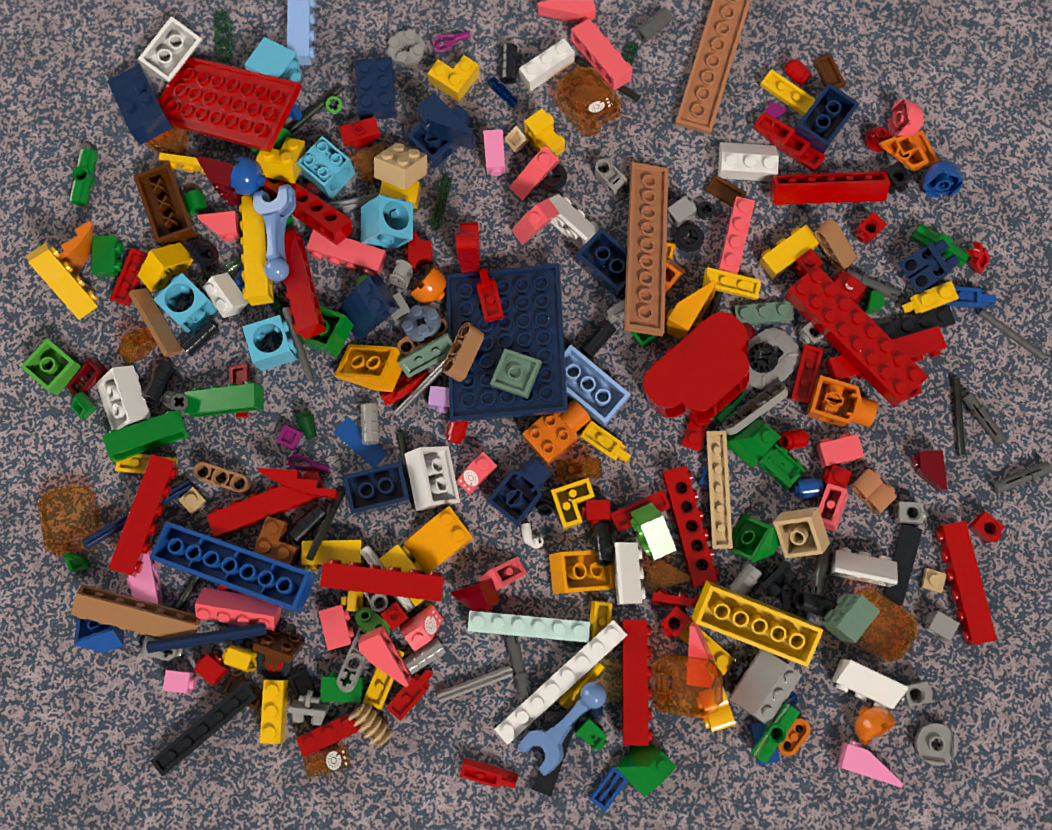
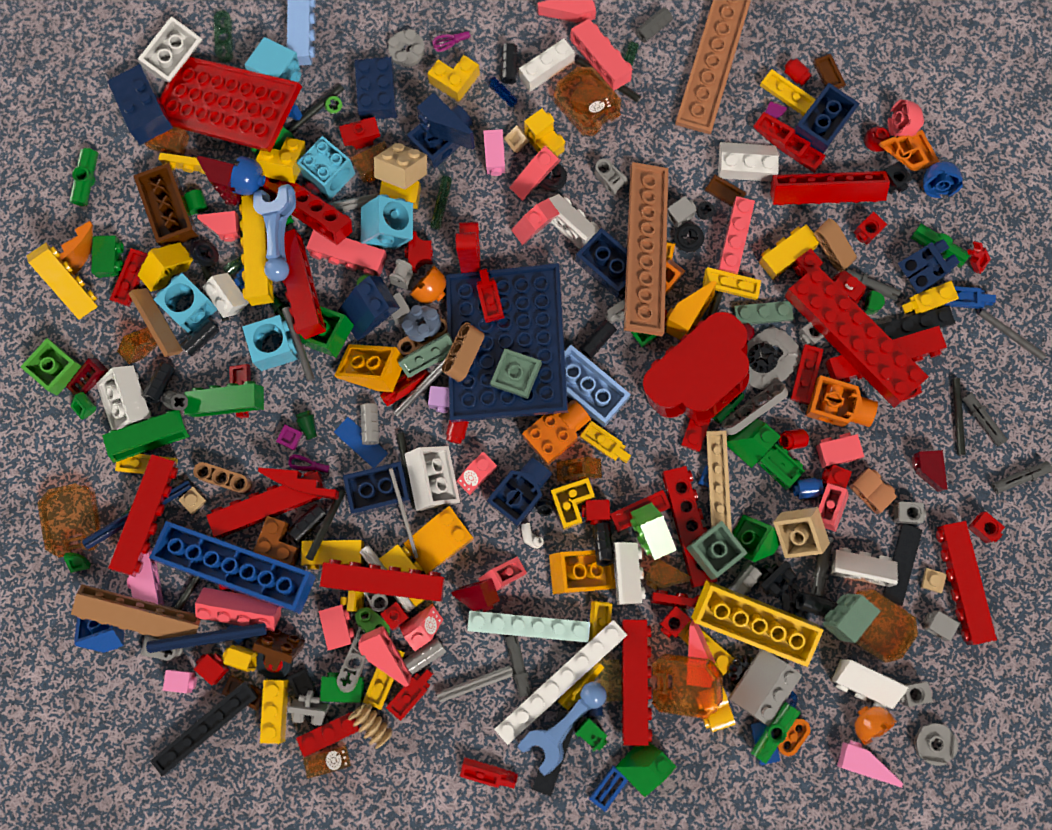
none -> light grey piece [389,468,418,559]
none -> sand green brick [686,521,747,580]

